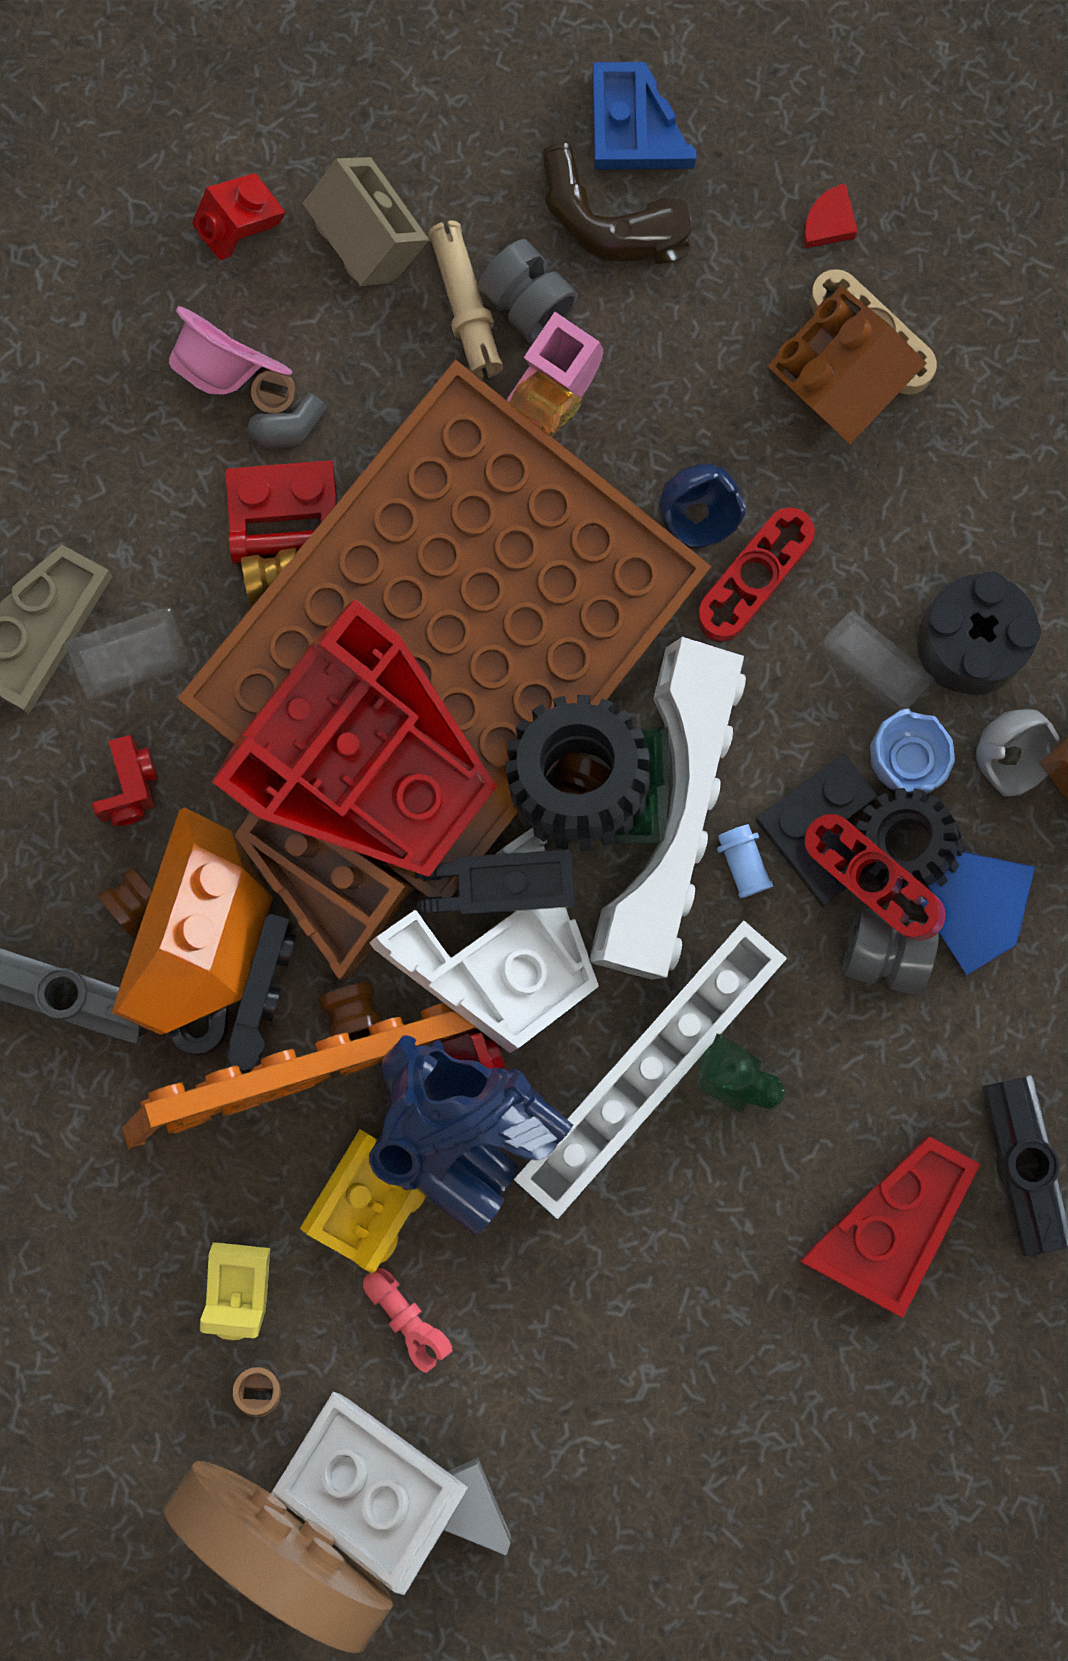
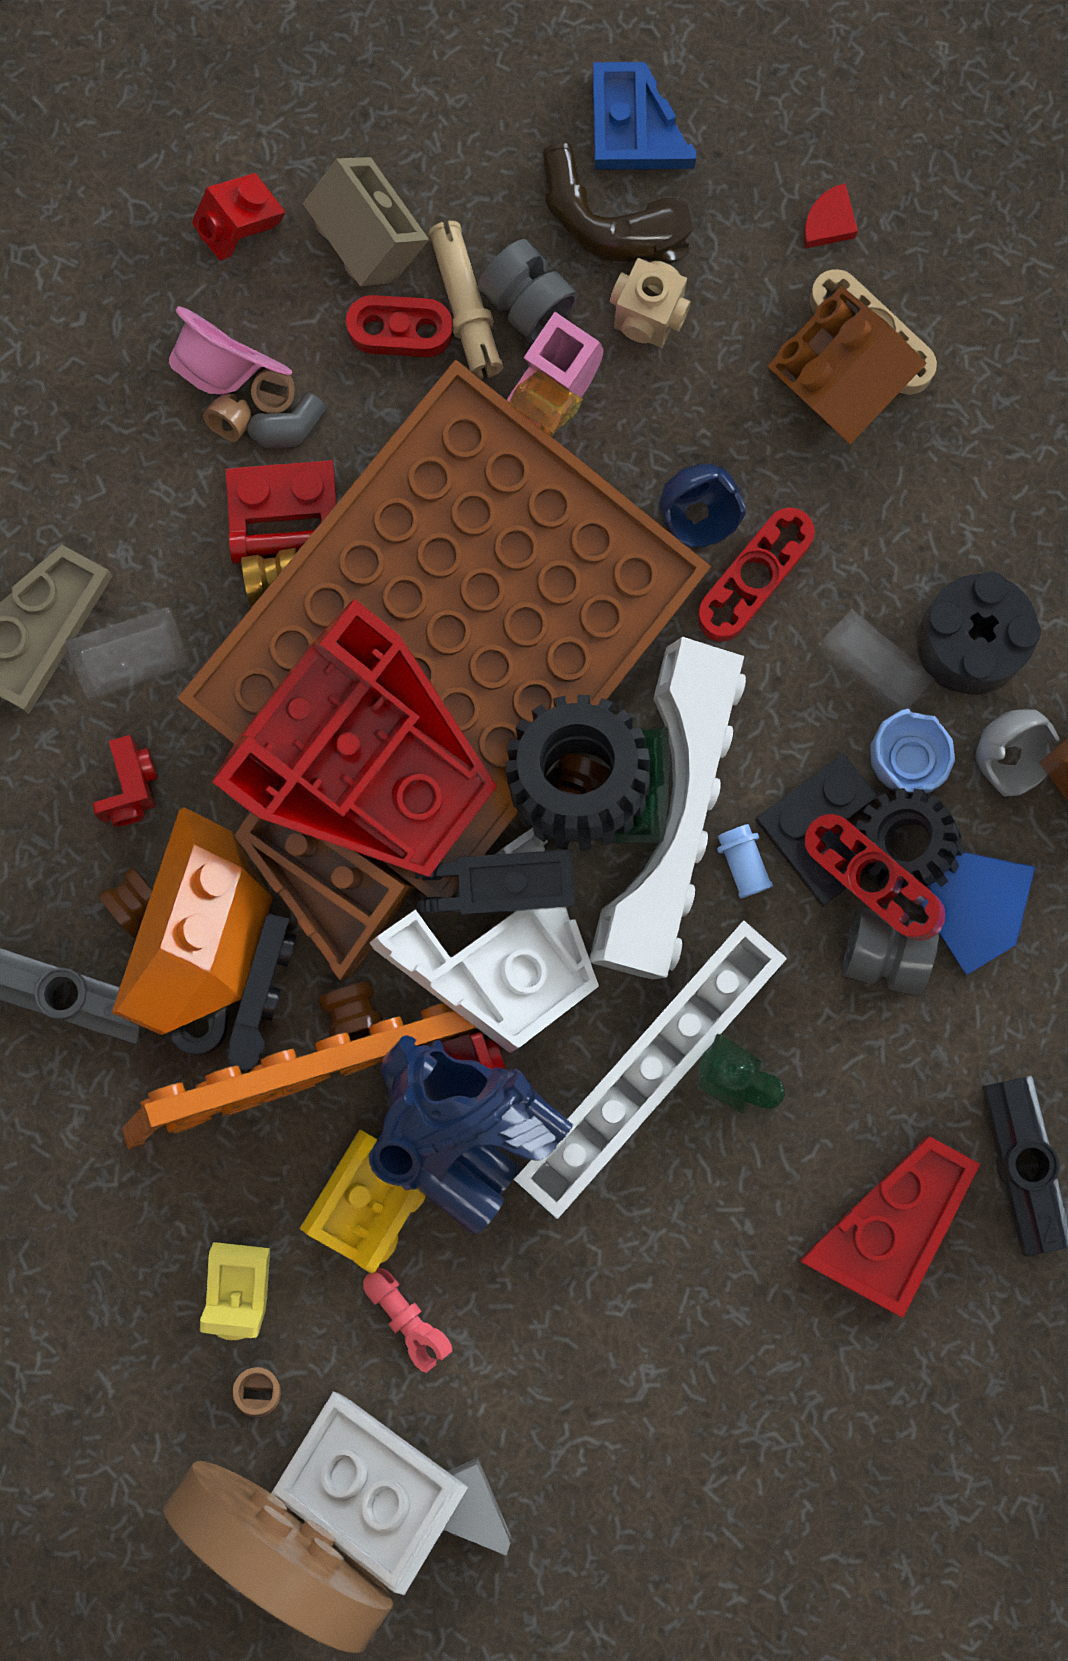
none -> medium nougat hinge [203,394,251,442]
none -> red plate [346,295,453,357]
none -> tan brick [610,258,691,348]

